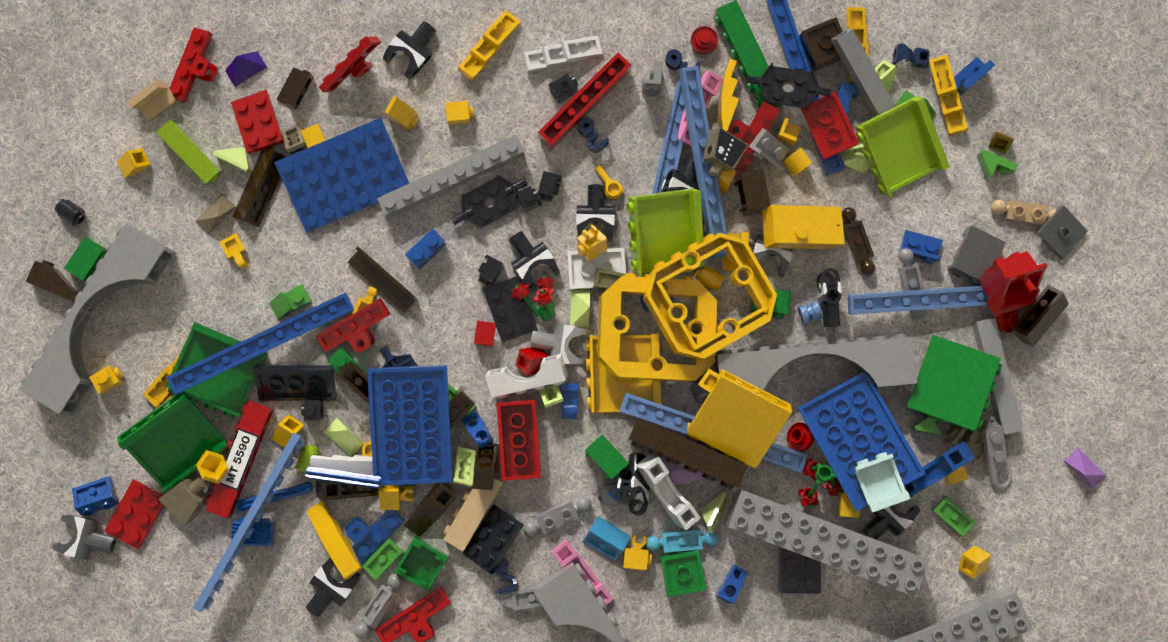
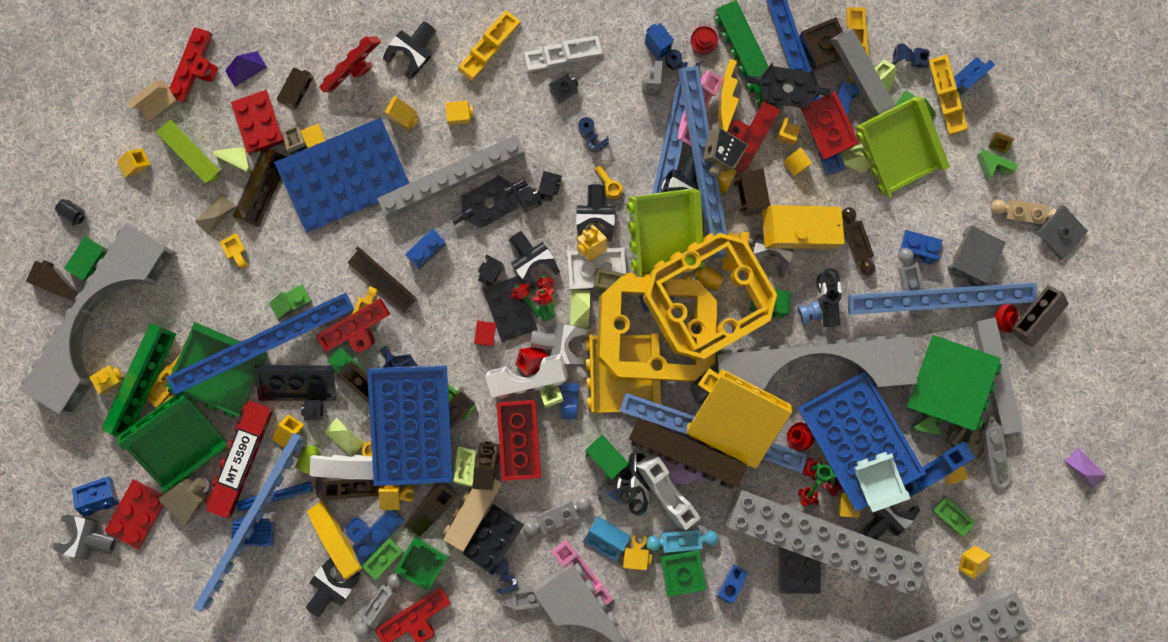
yellow panel [196,450,229,484] -> none
axle [305,467,382,488] -> none
blue leg [461,410,494,449] -> none
red brick [538,52,632,150] -> none
yellowish green slope [700,492,728,534] -> none
light grey bracket [749,128,790,171] -> none
red piece [979,251,1047,317] -> none
none -> green brick [101,322,176,437]
none -> blue brick [644,23,674,61]

